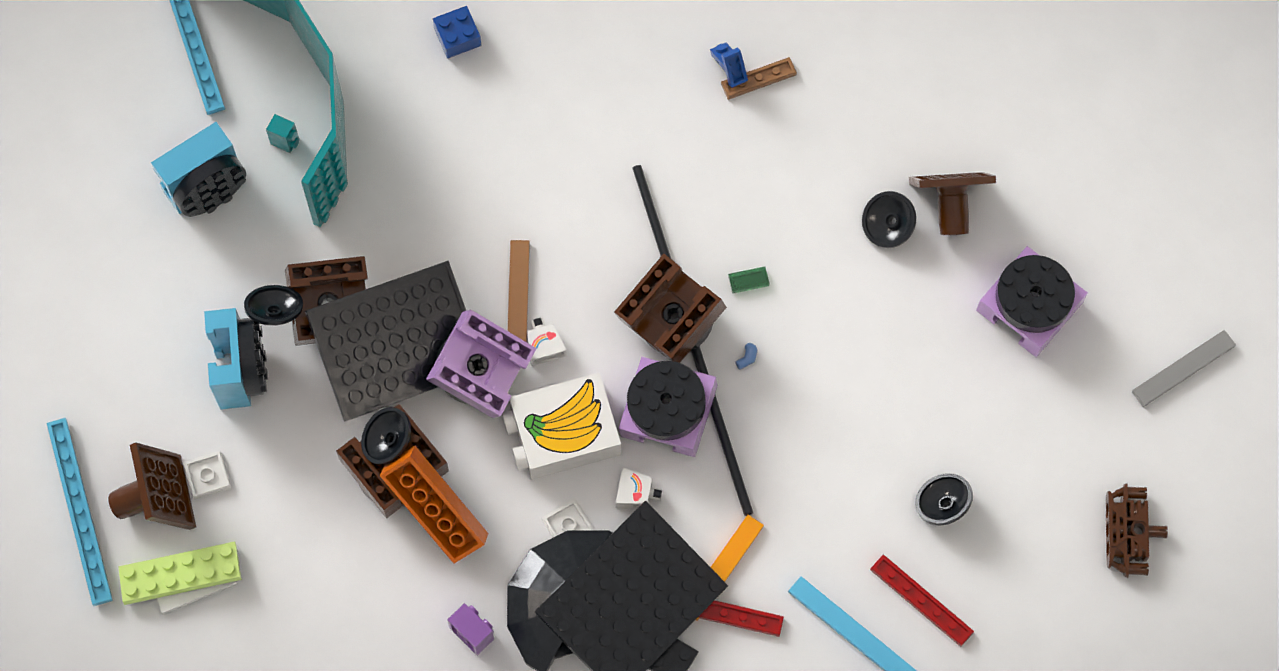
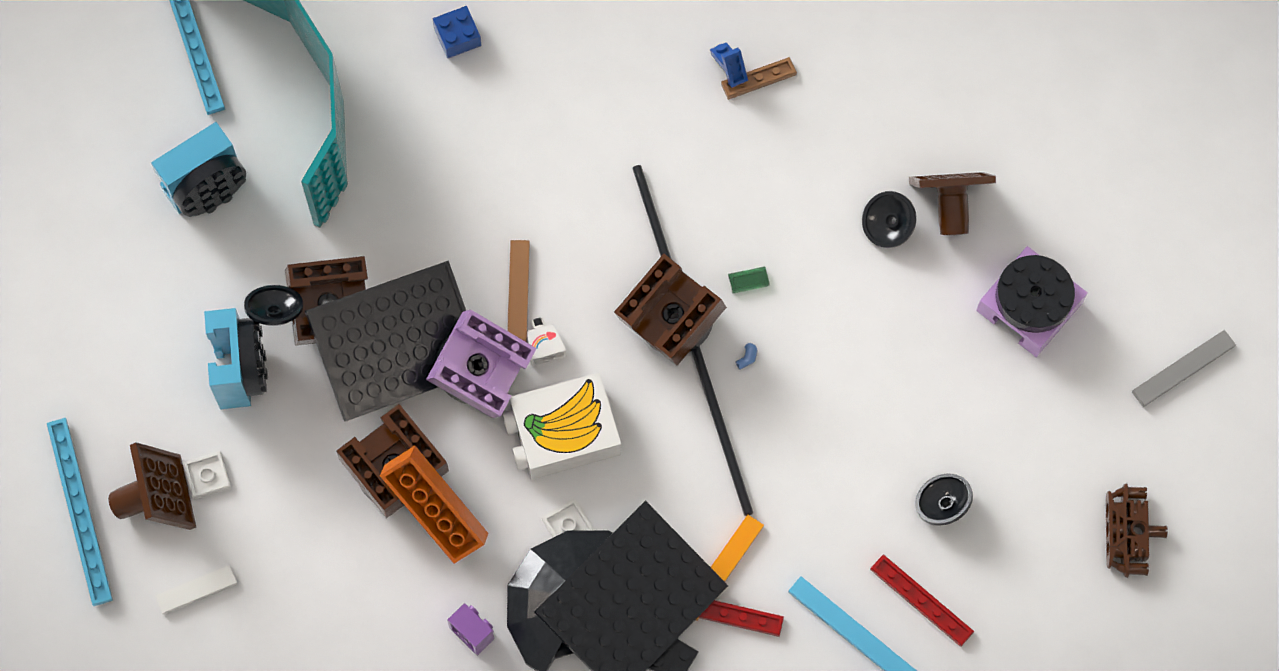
yellowish green plate [118,541,242,605] -> none
teal brick [266,114,300,153] -> none
black dish [361,407,411,465] -> none
white torso [616,467,662,509] -> none
black piece [618,357,718,457] -> none

